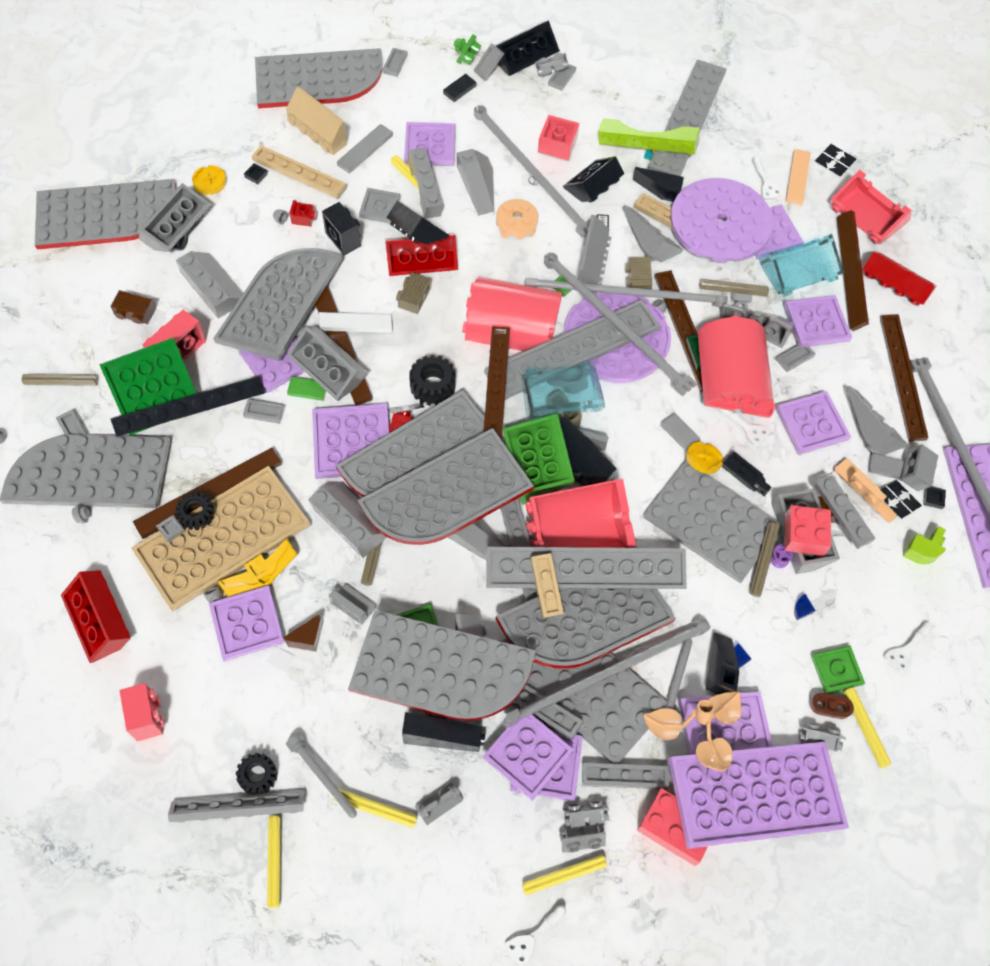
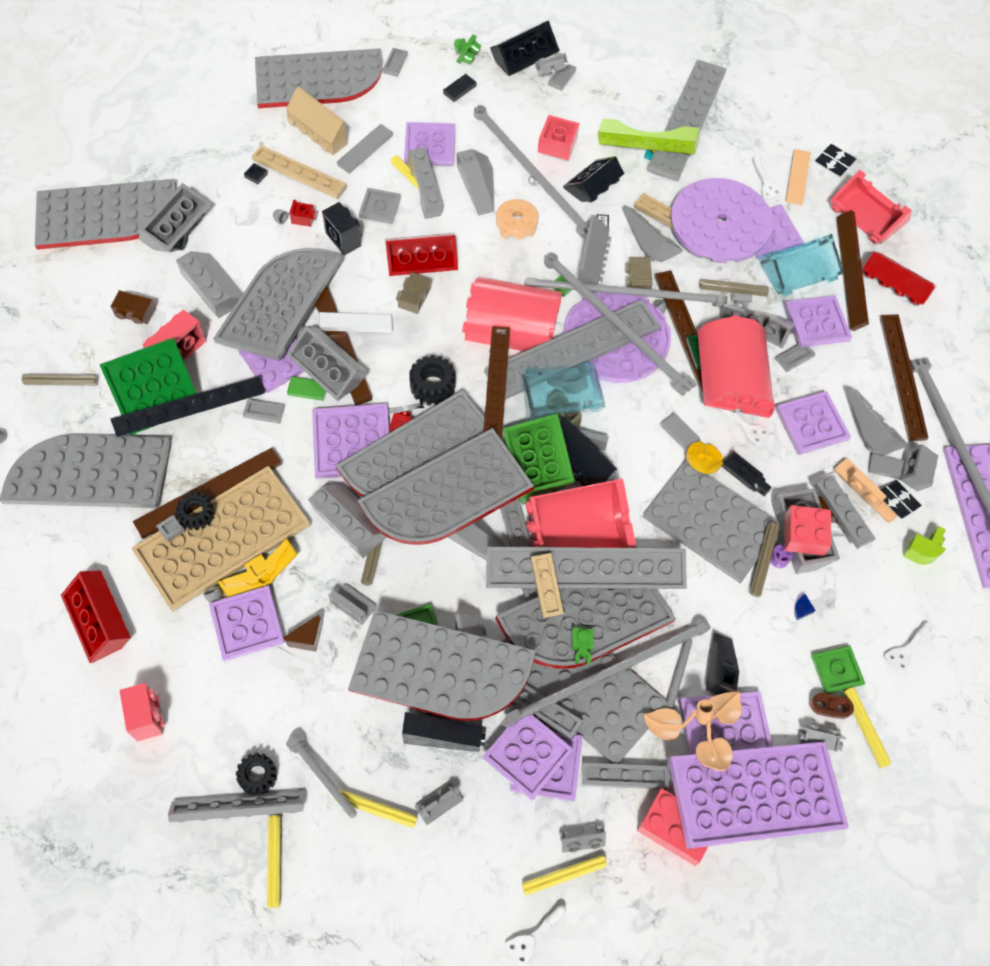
light grey tile [56,409,88,435] -> none
light grey plate [72,504,90,523] -> none
yellow tile [192,165,226,195] -> none
black slope [386,200,449,244] -> none
light grey tile [473,43,504,81] -> none
light grey hinge [563,801,609,828] -> none
black slope [632,167,684,202] -> none
clear blue tile [734,643,751,669] -> none
black tile [923,487,946,509] -> none
none -> bright green plate [571,628,594,665]

